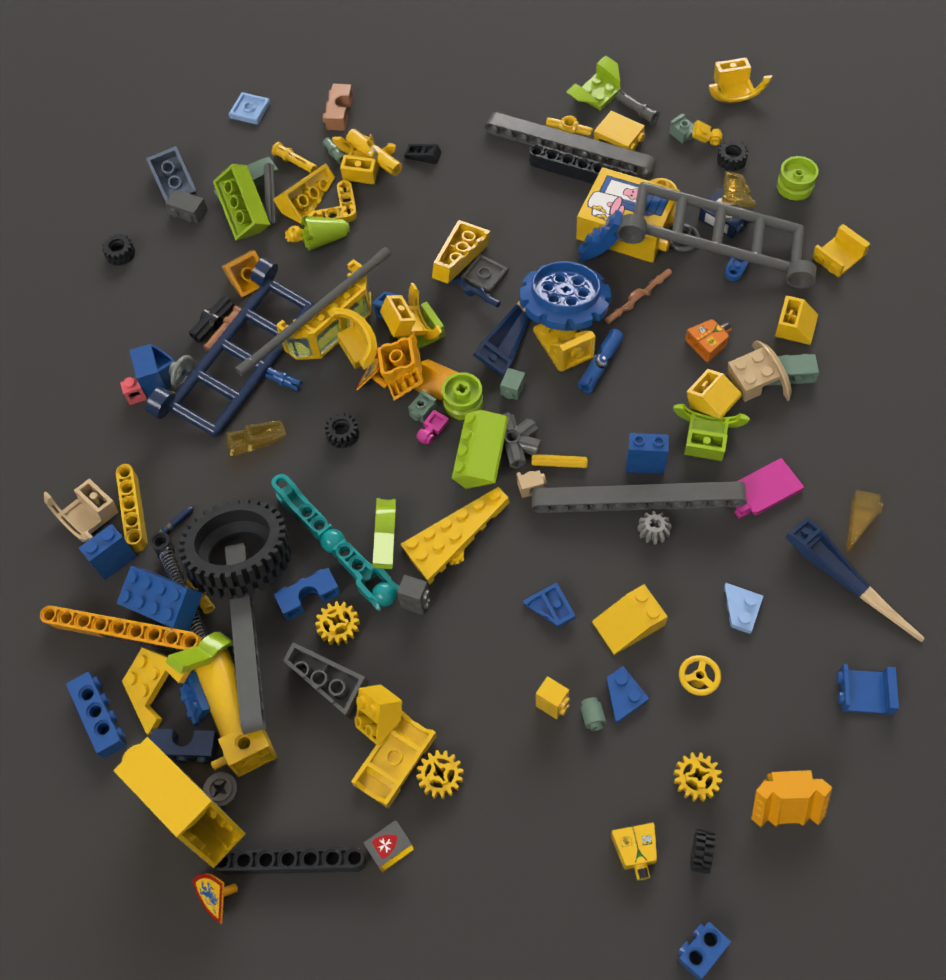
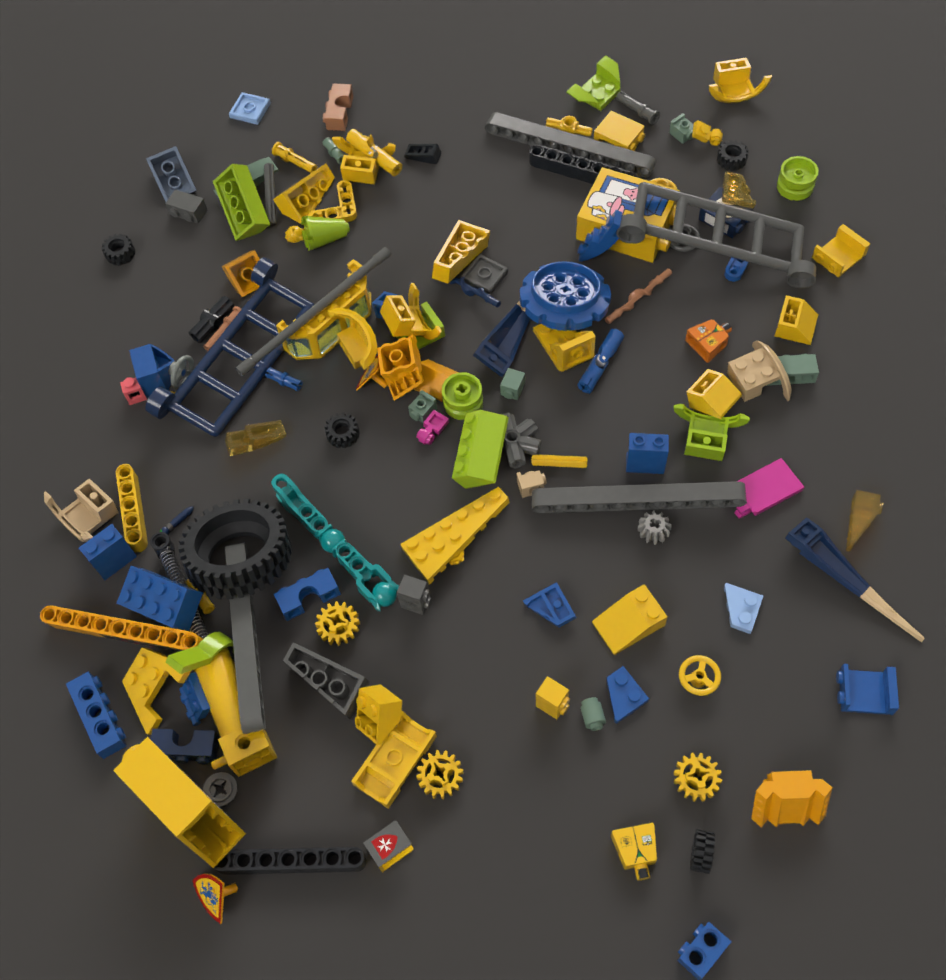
lime piece [372,498,396,569] -> none

